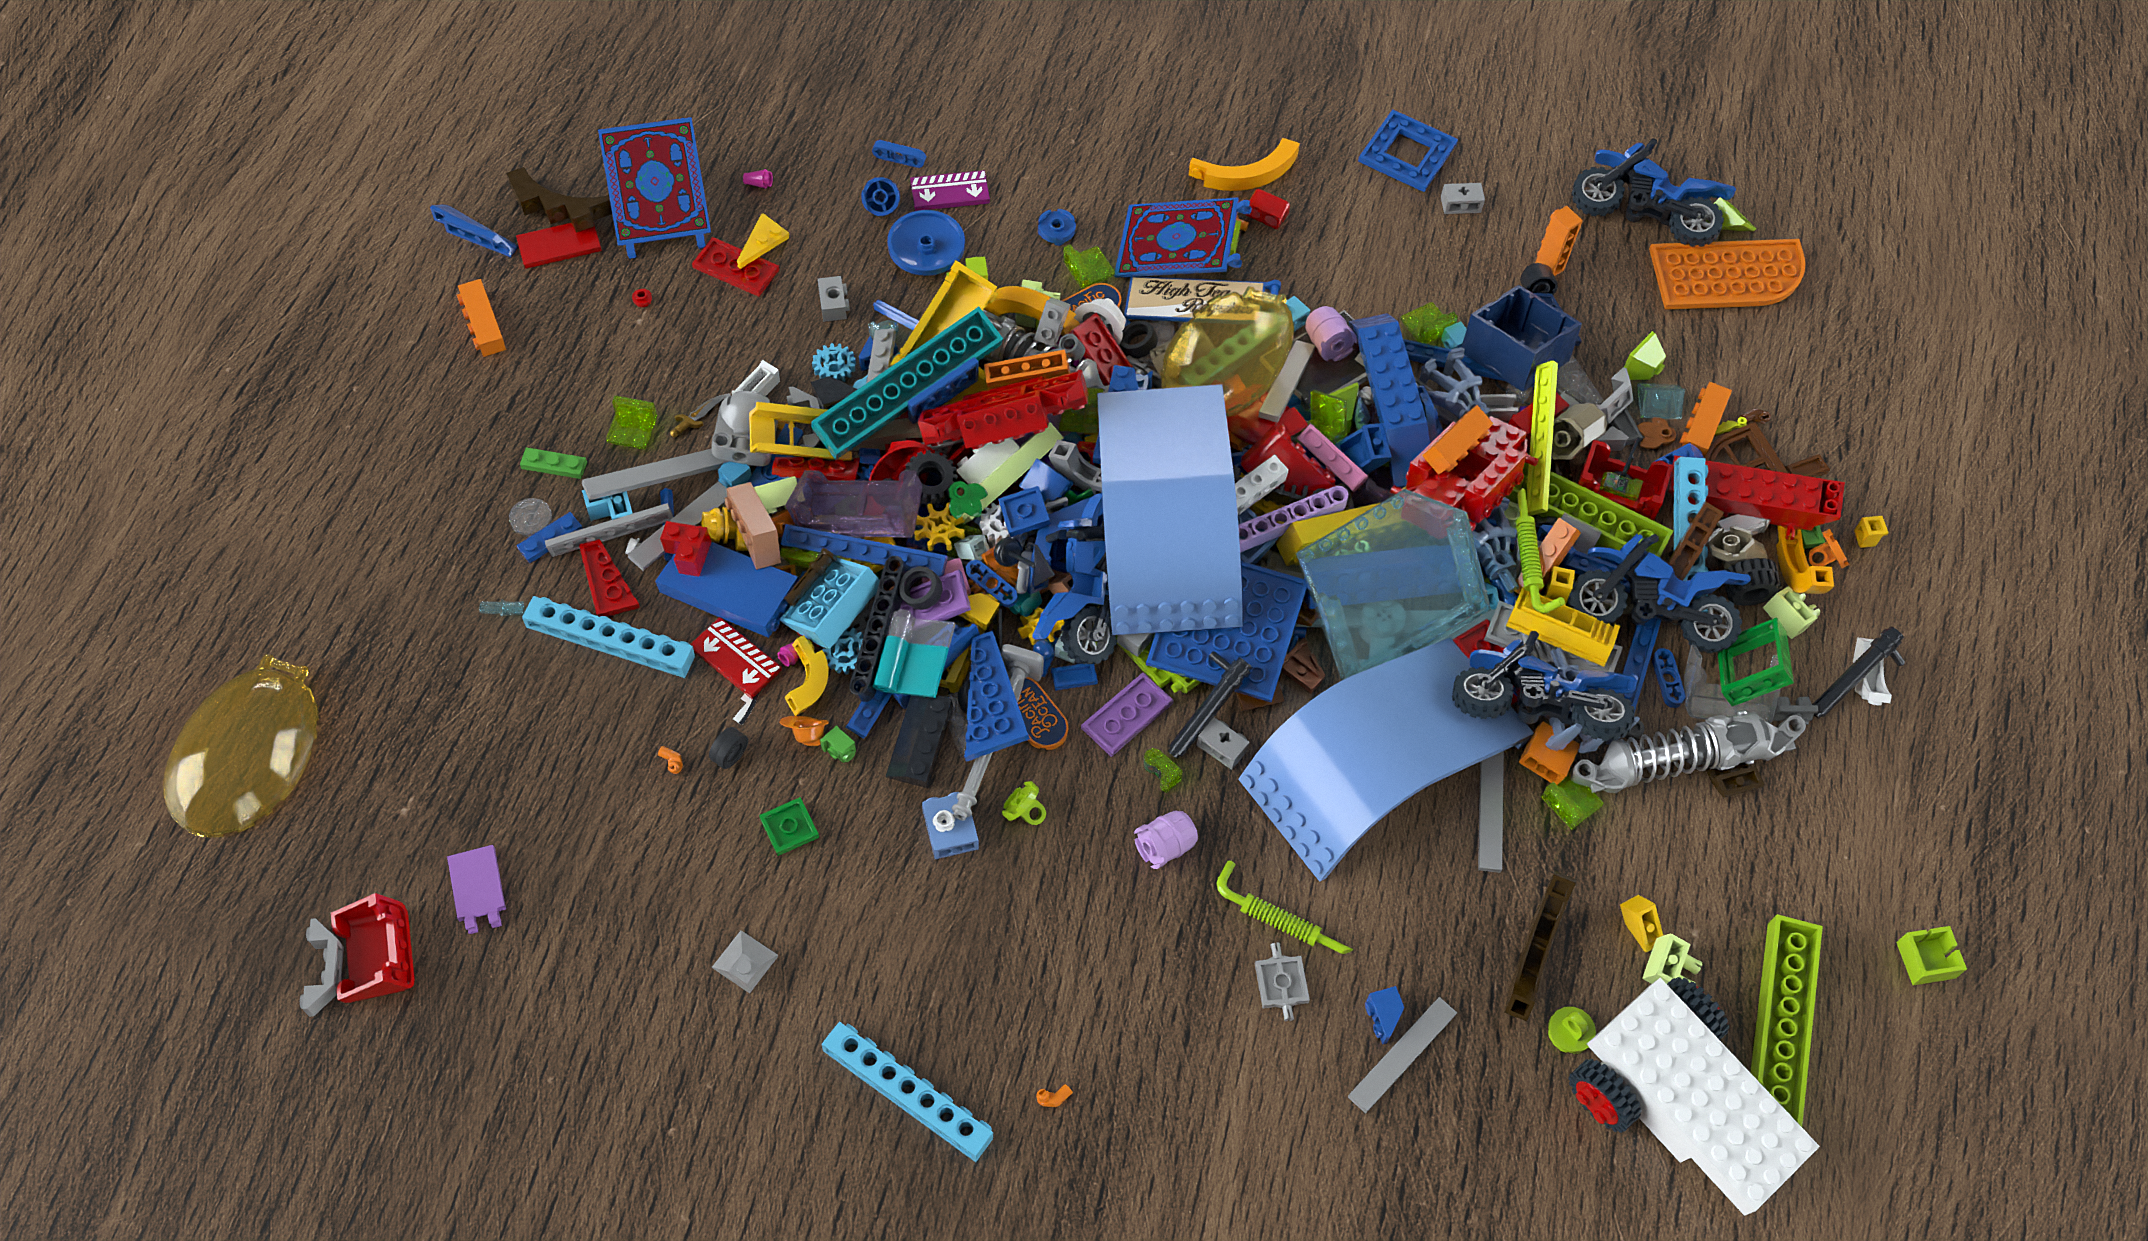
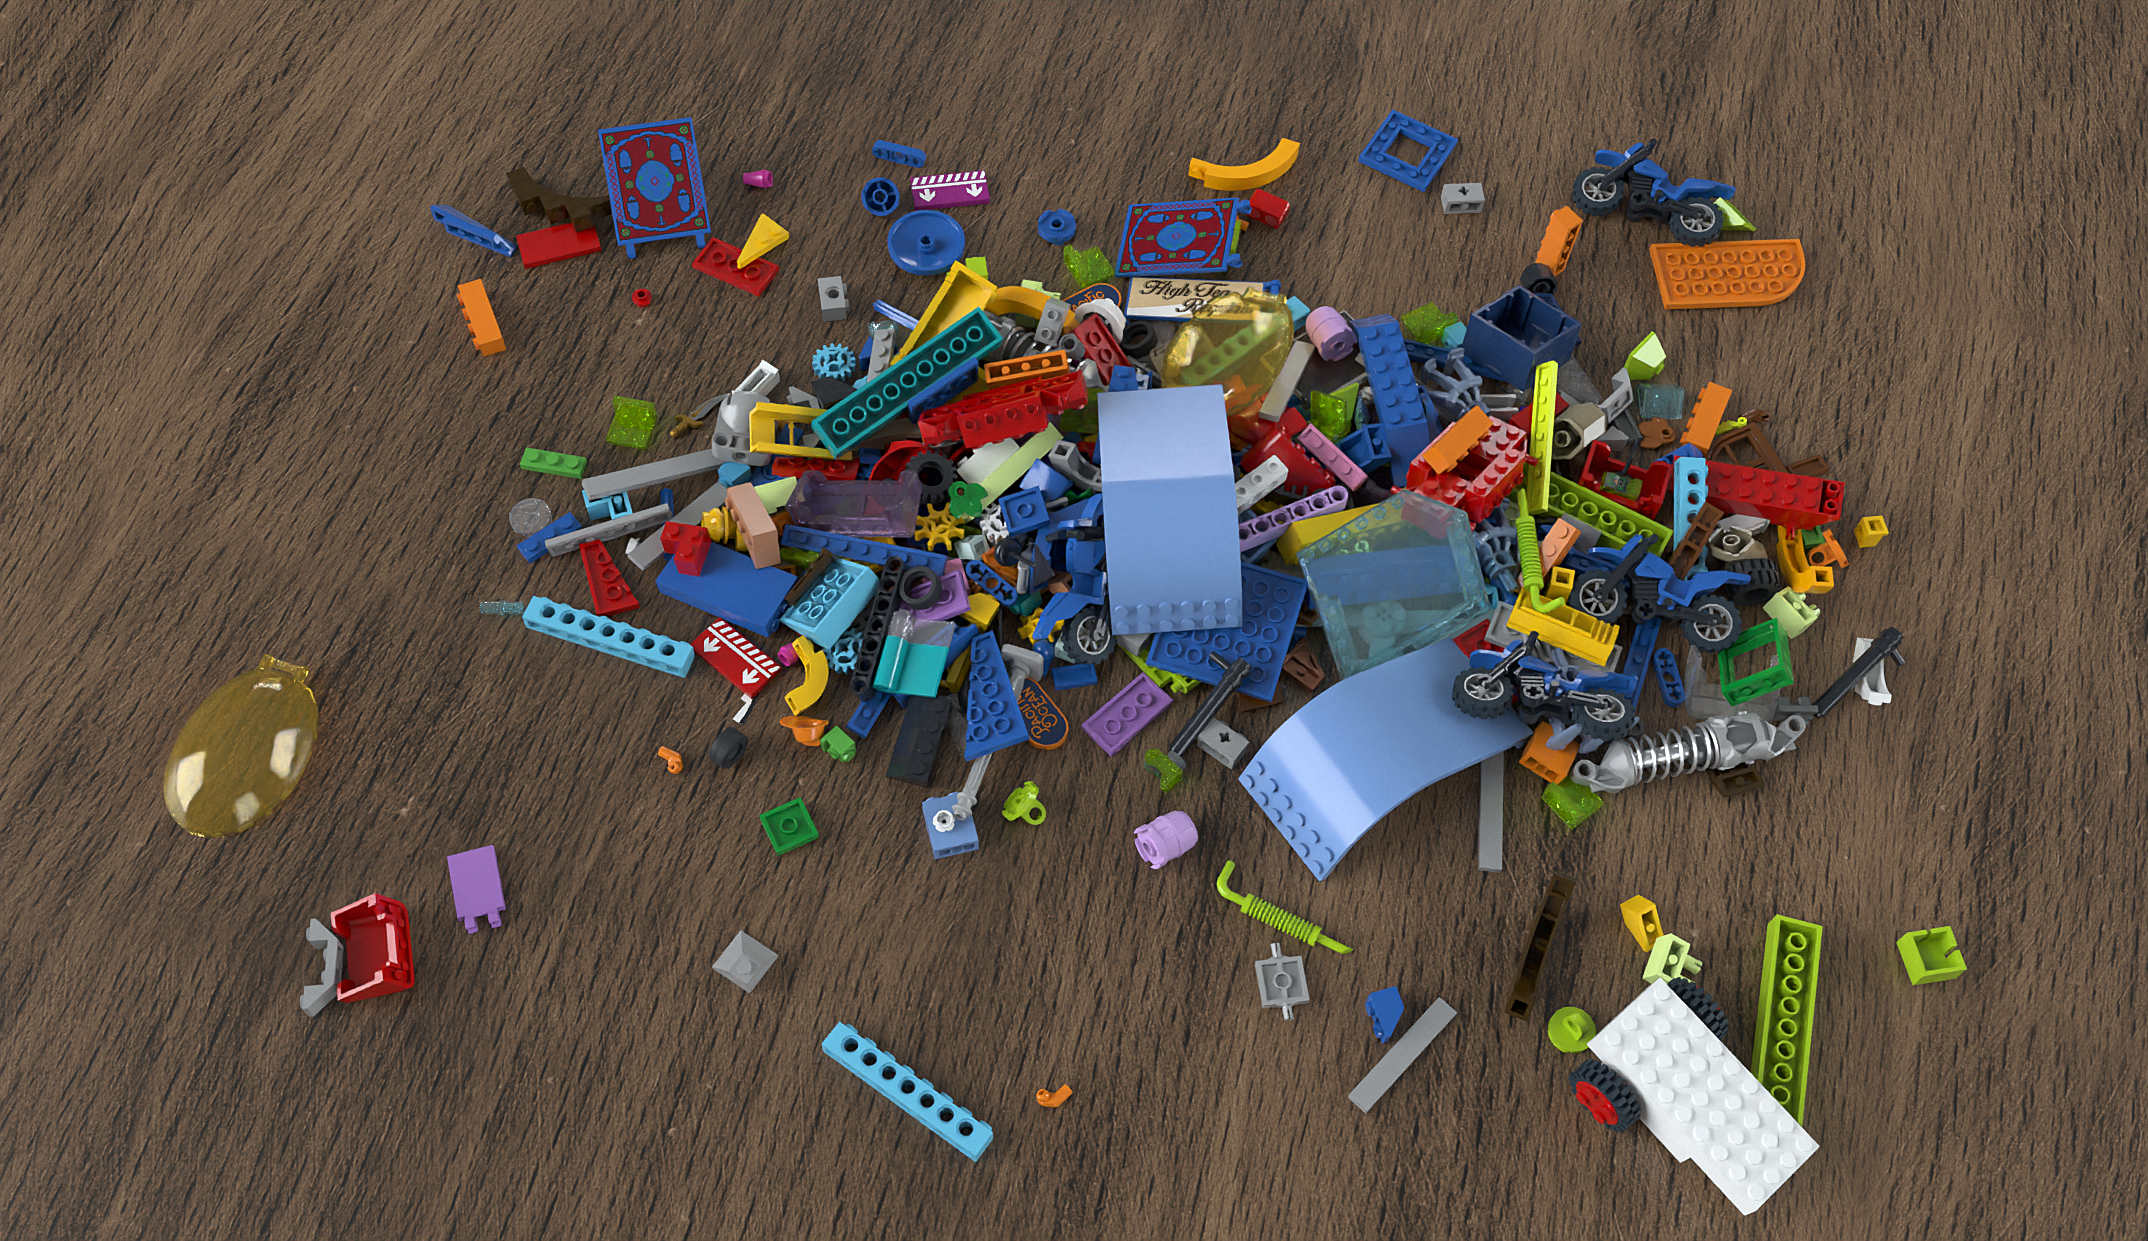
none -> dark grey tile [1165,751,1186,773]

